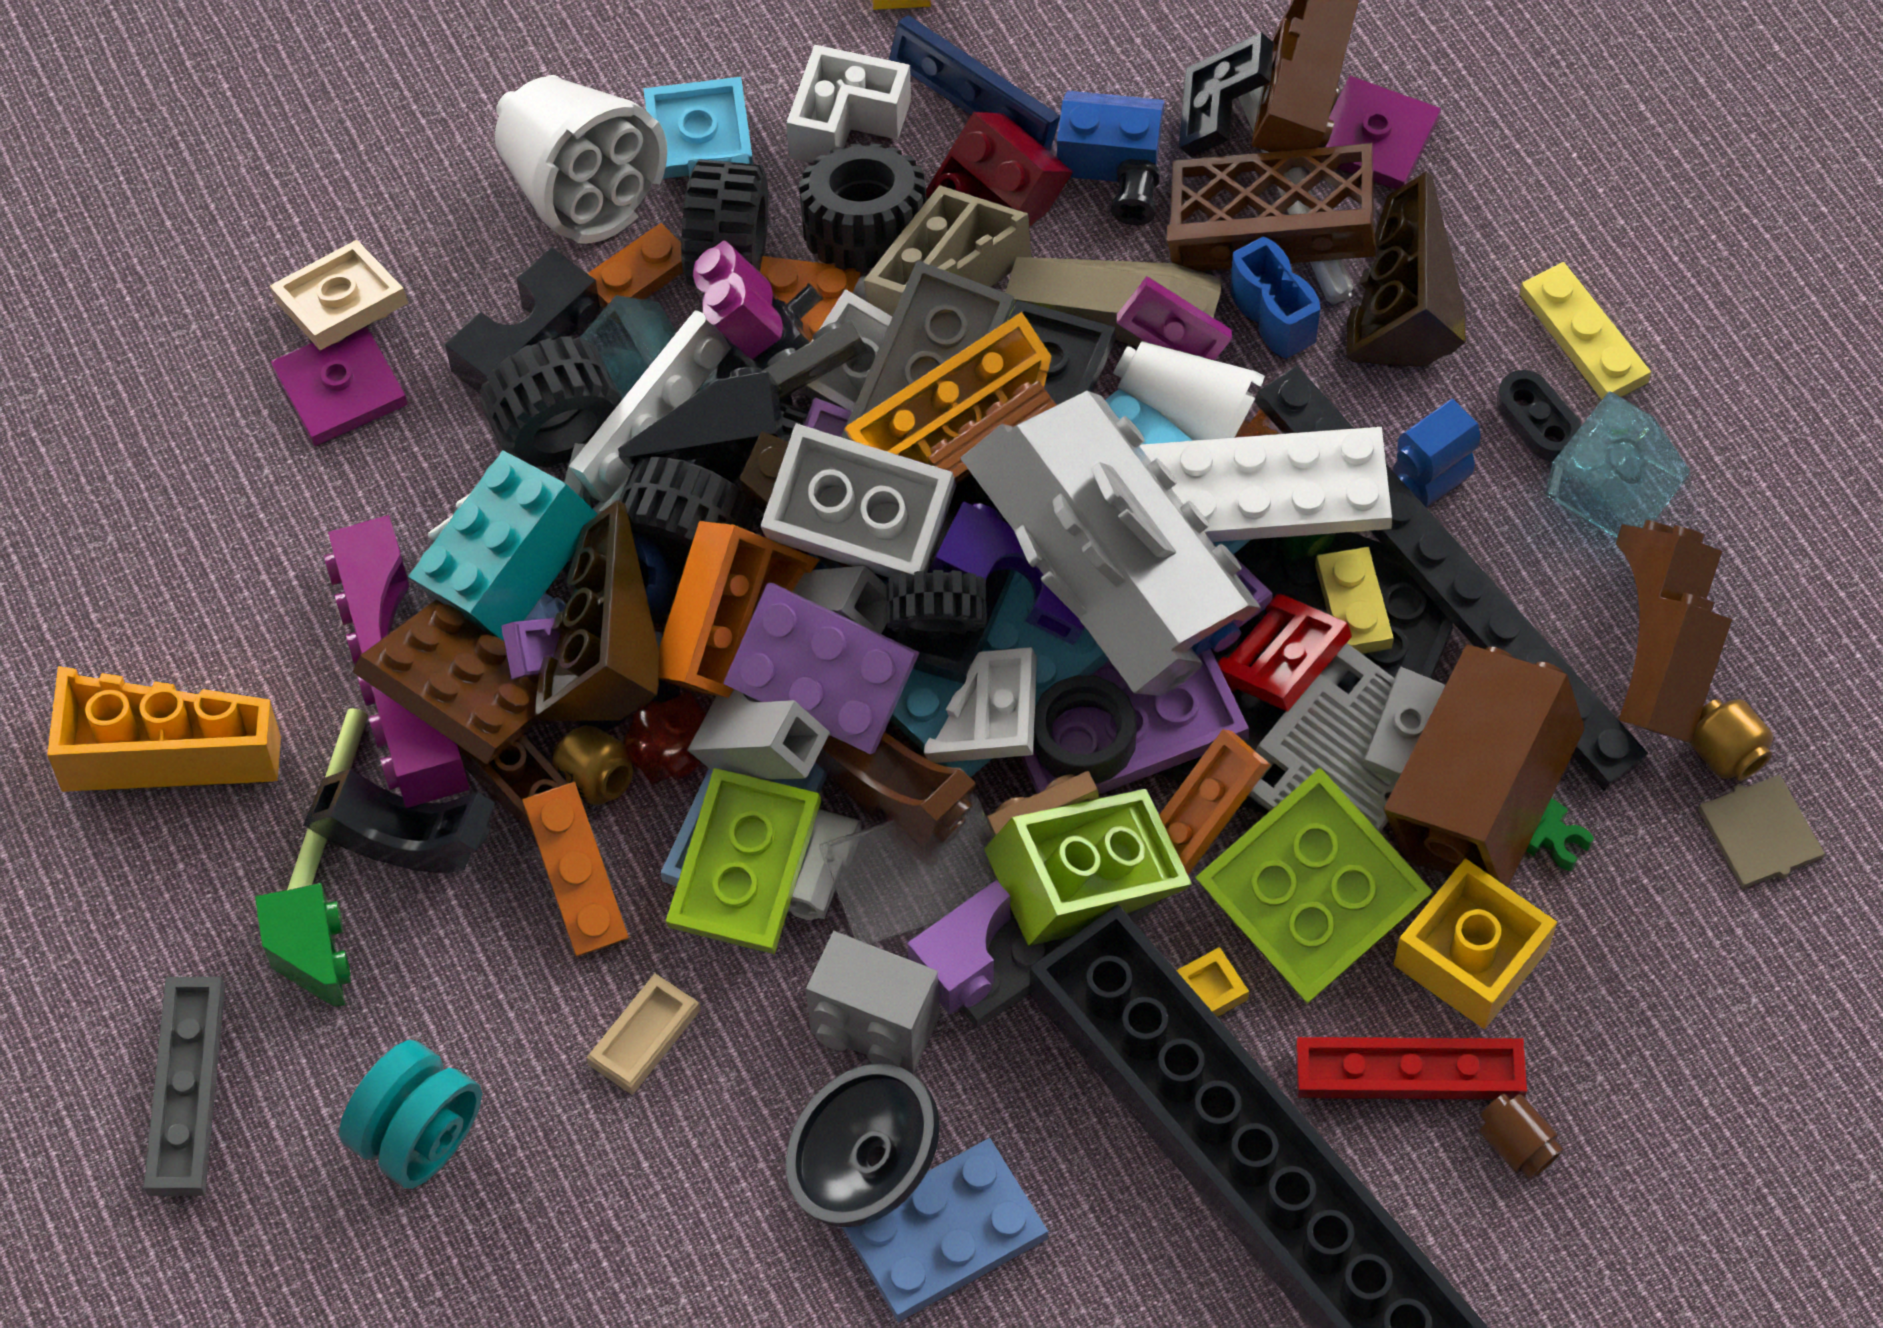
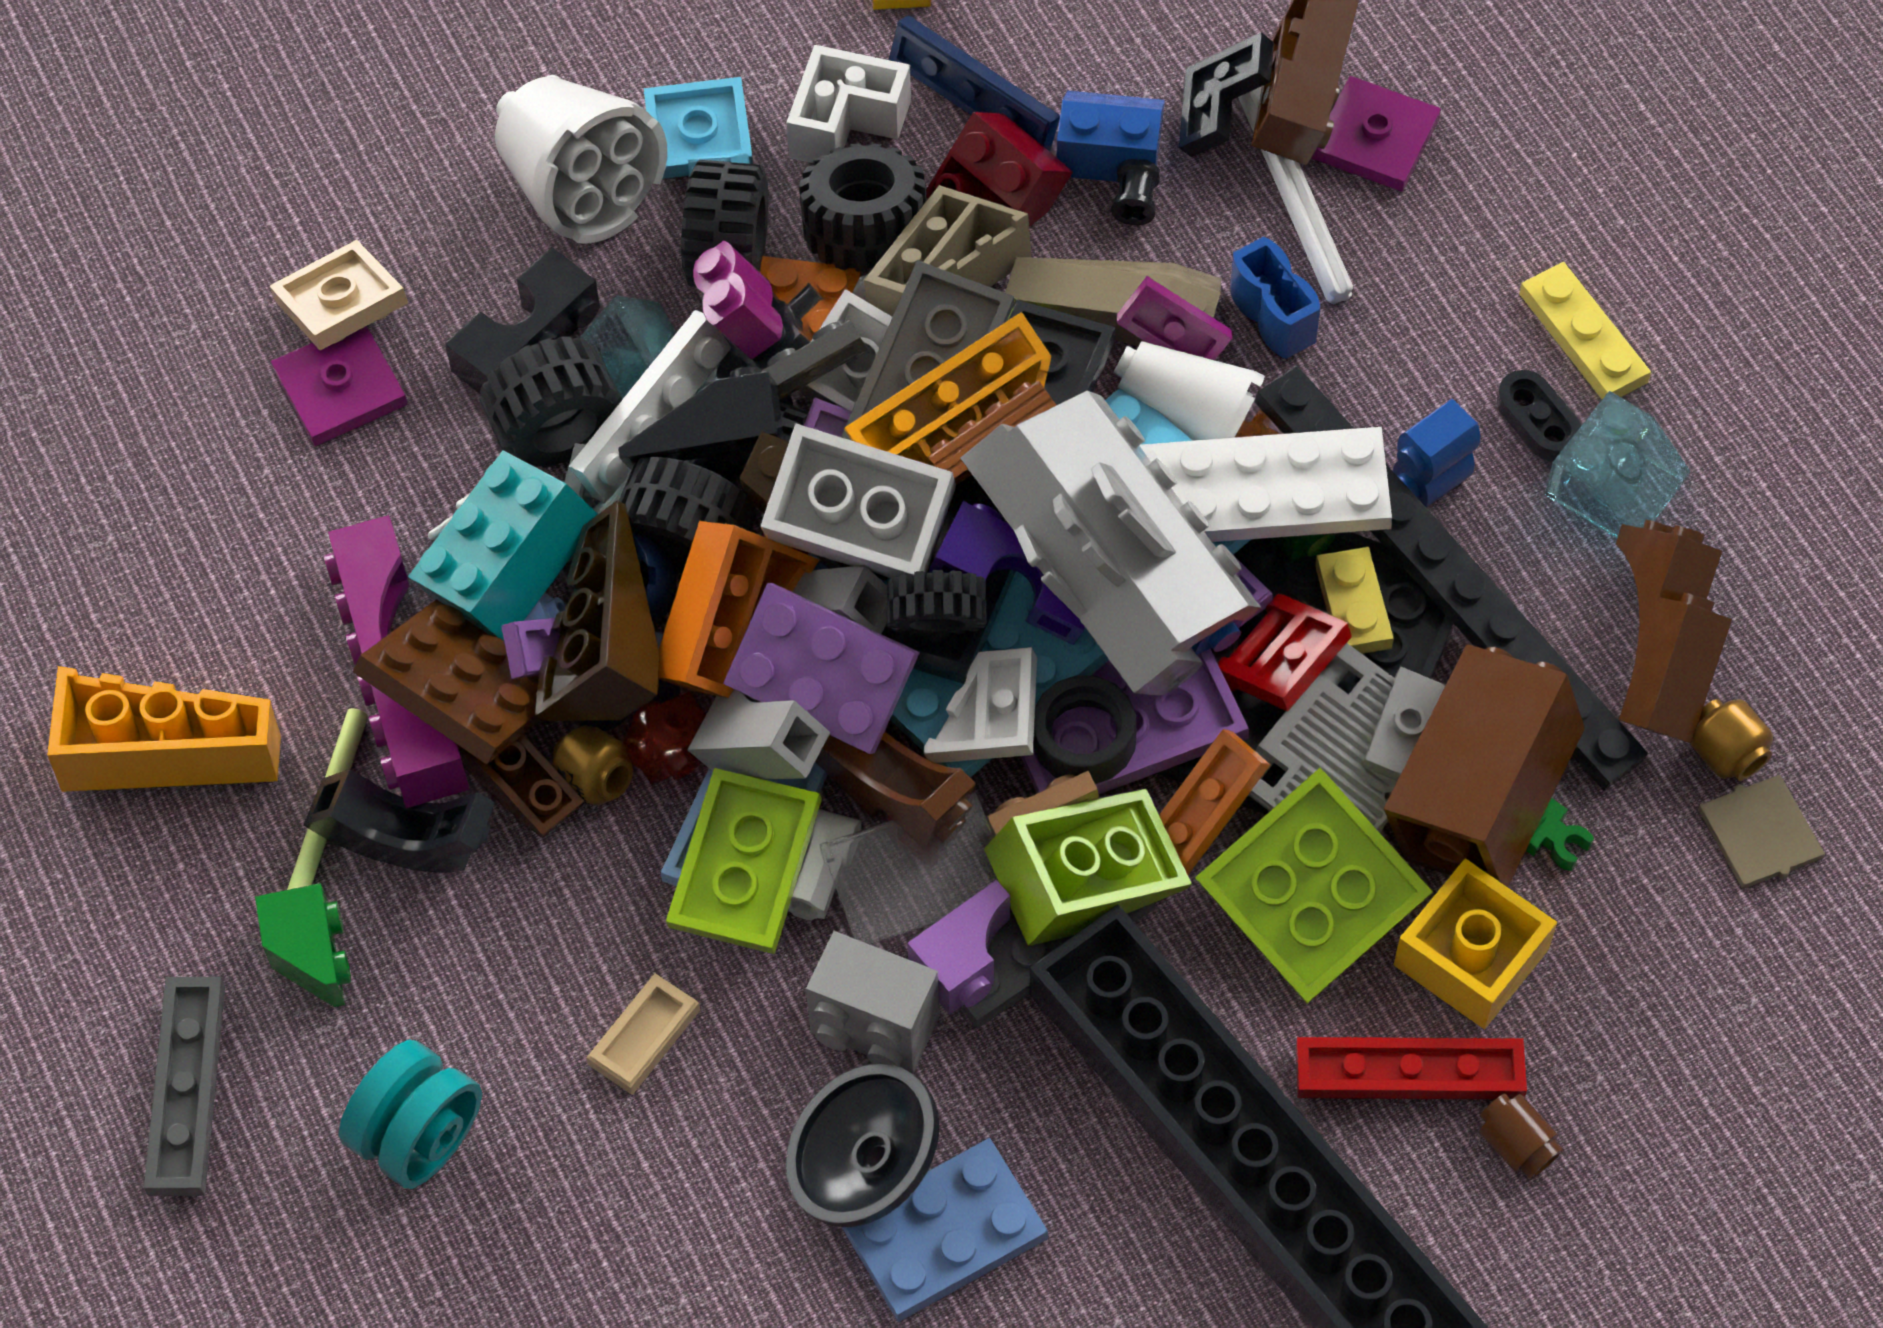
orange plate [522,782,629,957] -> none
orange plate [587,223,683,320] -> none
reddish brown fence [1167,143,1376,271] -> none
yellow plate [1176,947,1249,1017] -> none
dark brown wedge [1346,171,1466,367] -> none

